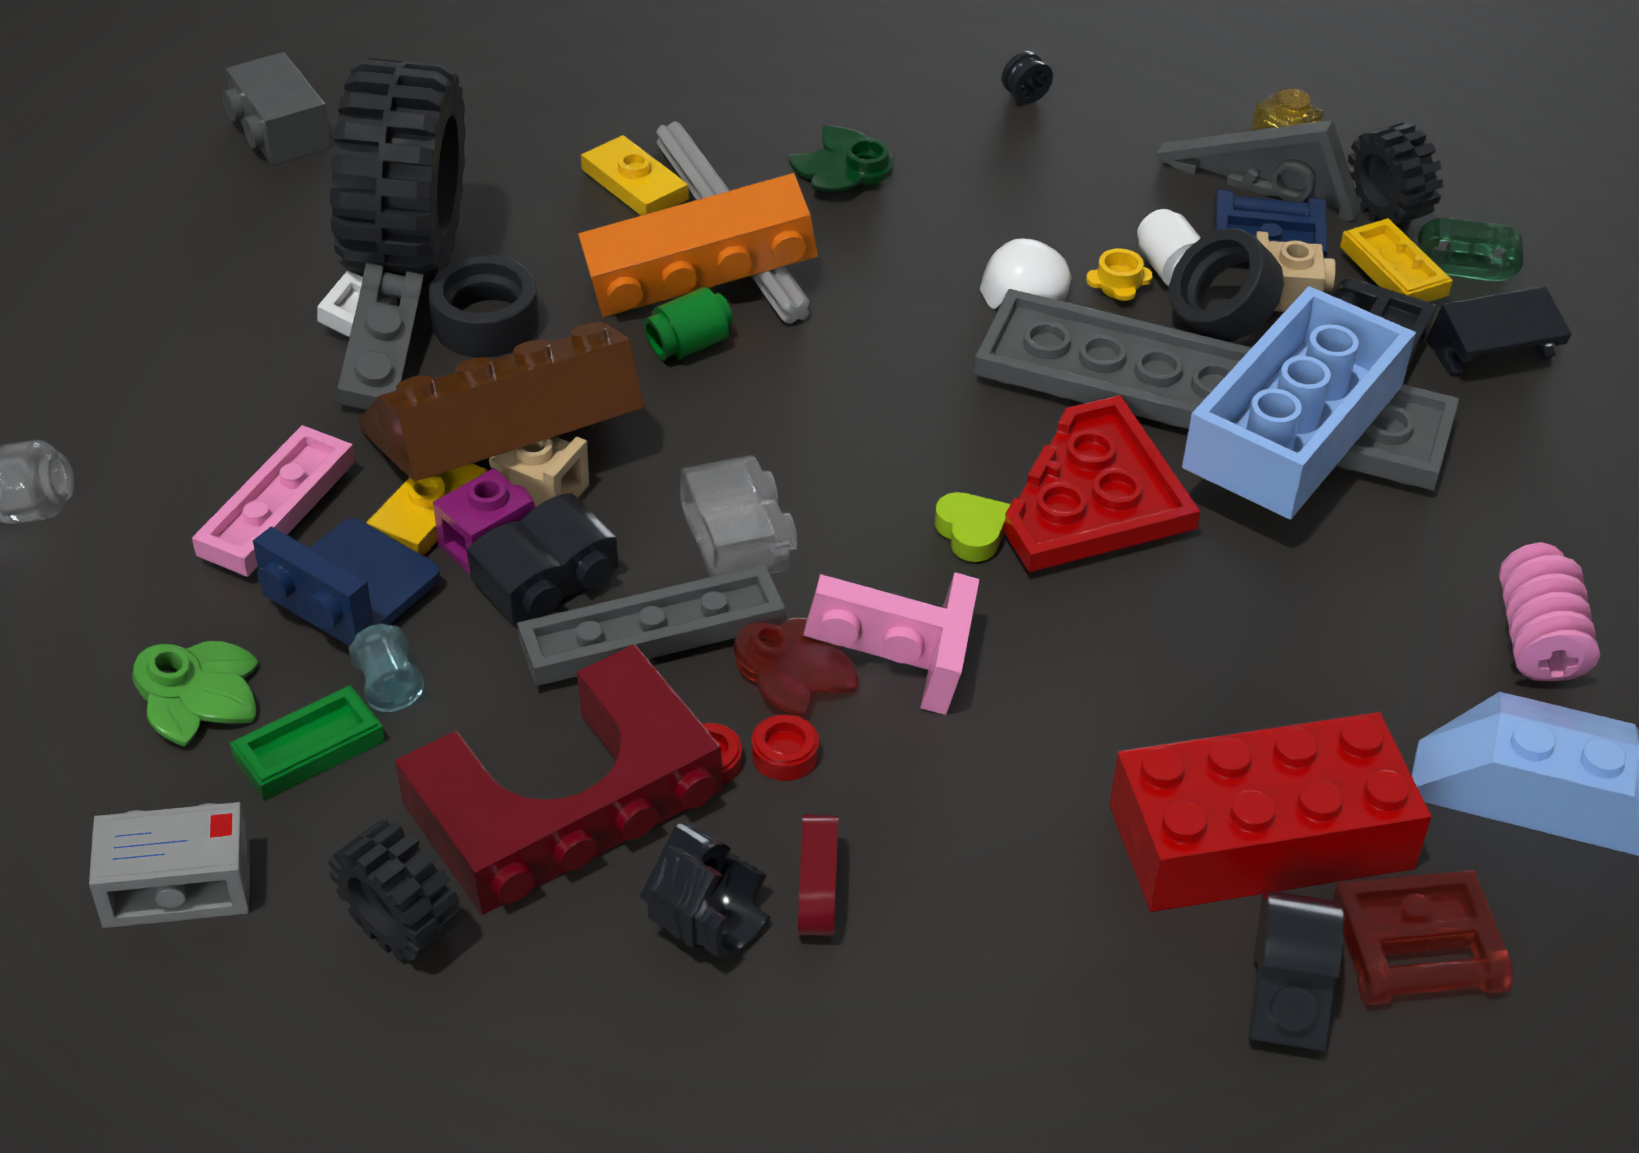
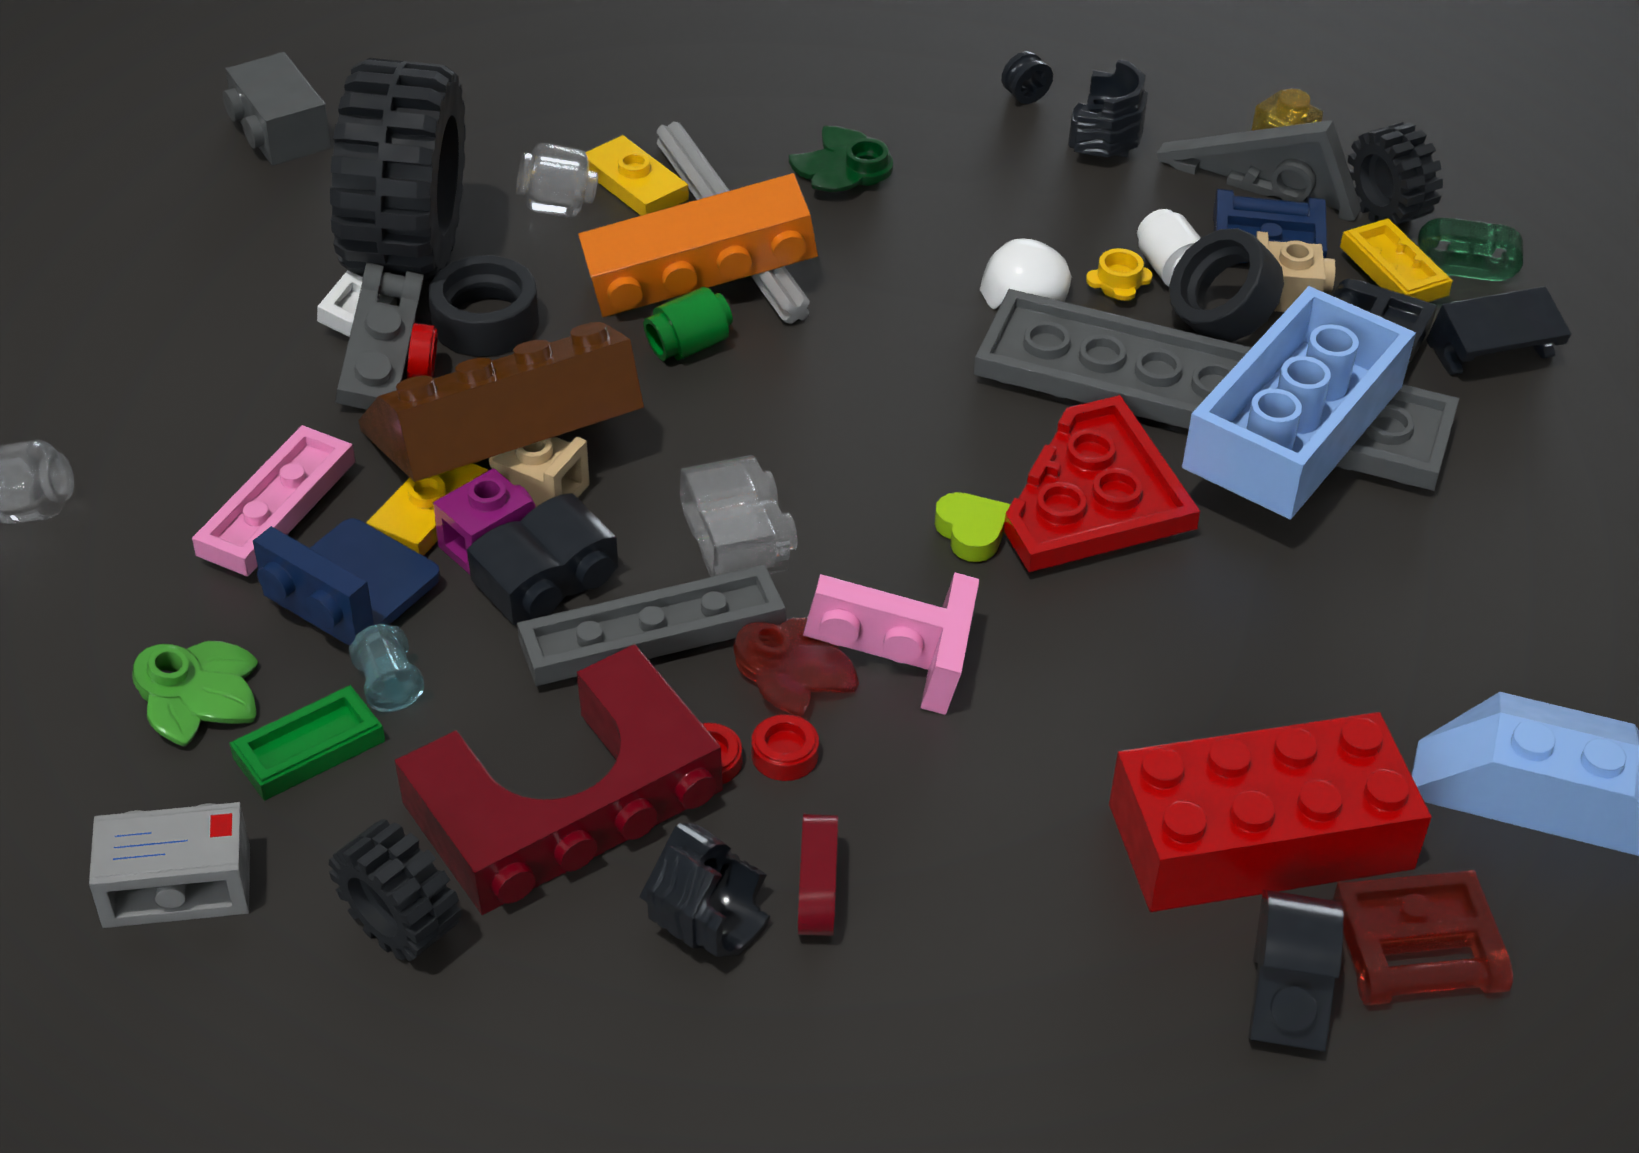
bright pink piece [1498,542,1600,682] -> none
none -> red tile [407,323,438,379]
none -> clear head [516,142,598,218]
none -> black hair [1068,60,1148,157]

